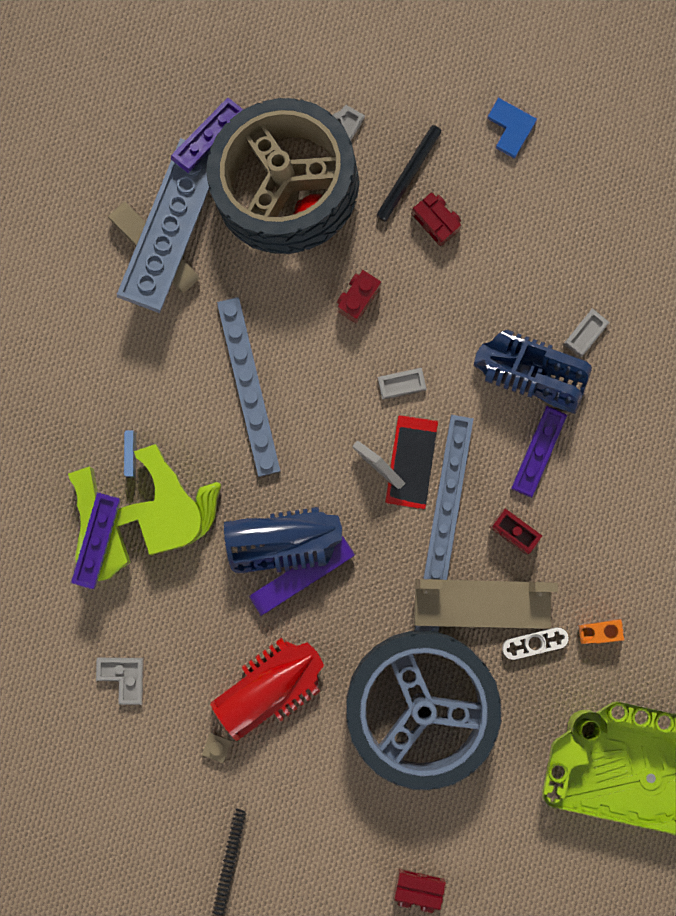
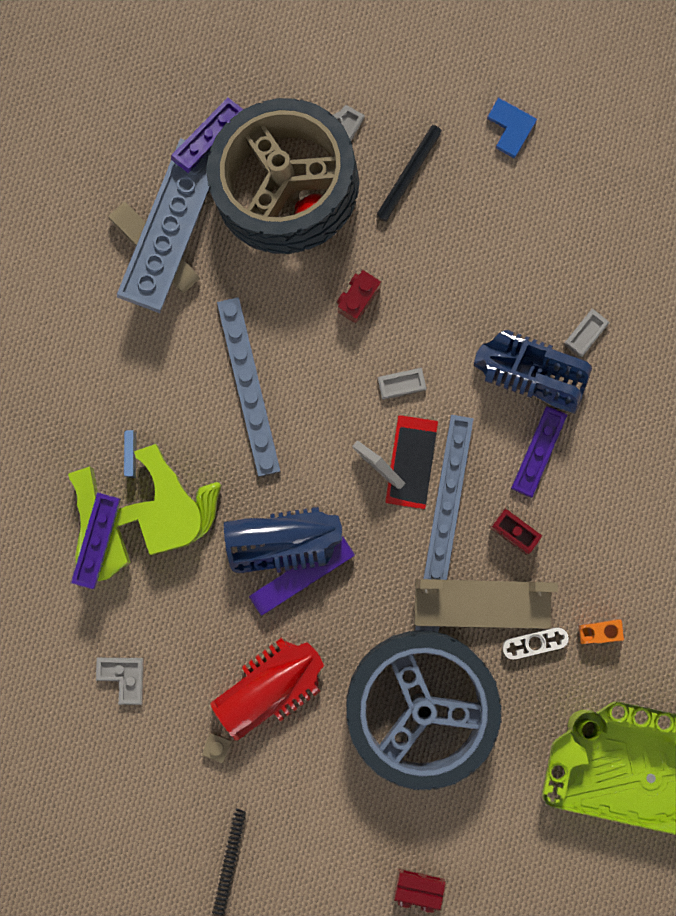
dark red brick [411,192,462,247] -> none

